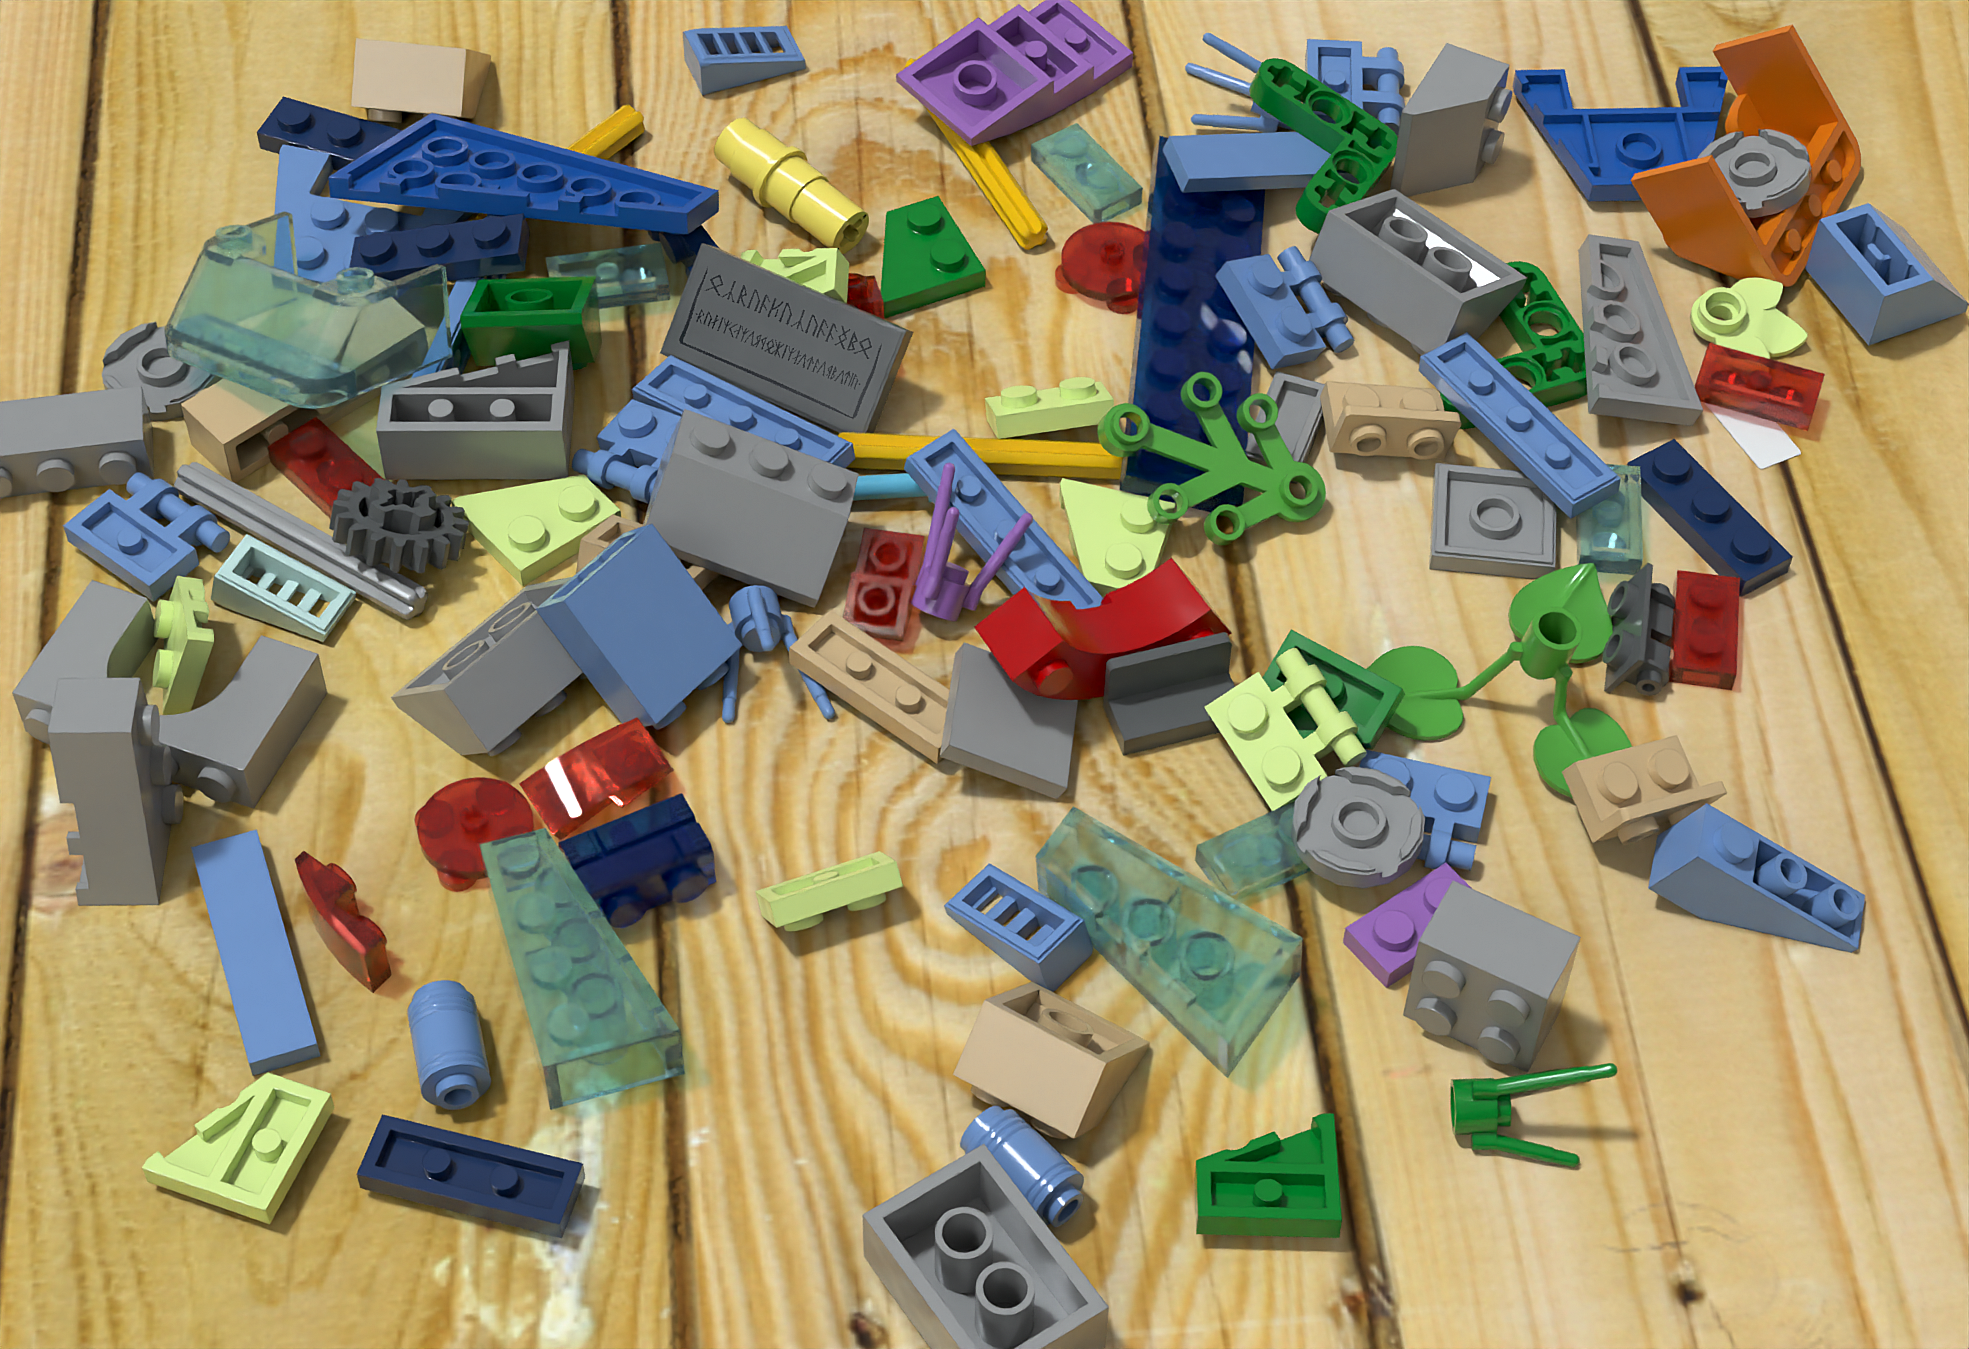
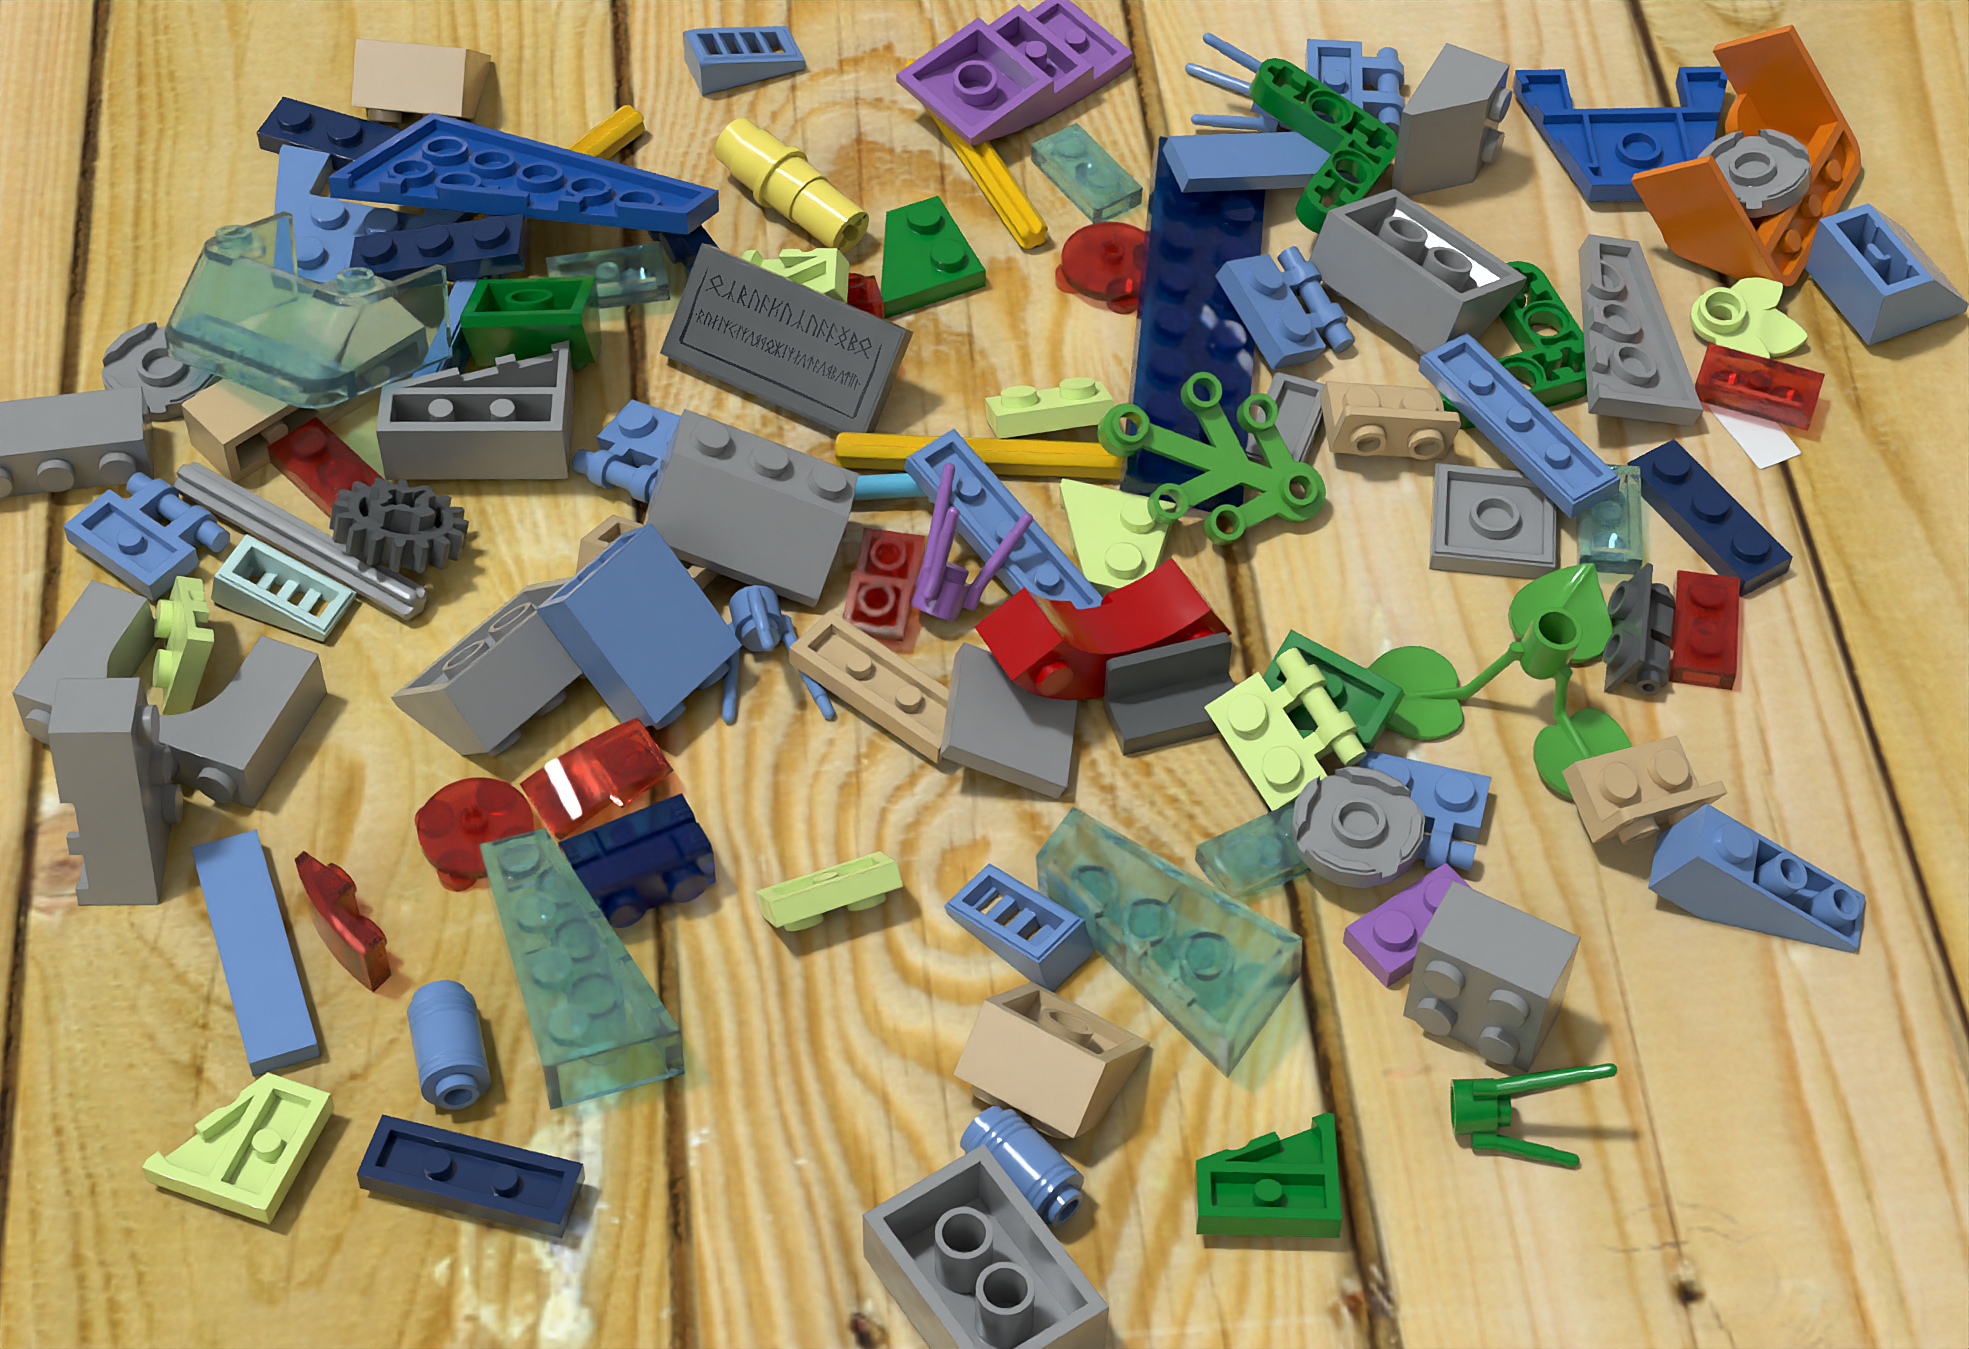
yellowish green wing [451,474,621,586] -> none
medium blue tile [632,355,855,468] -> none

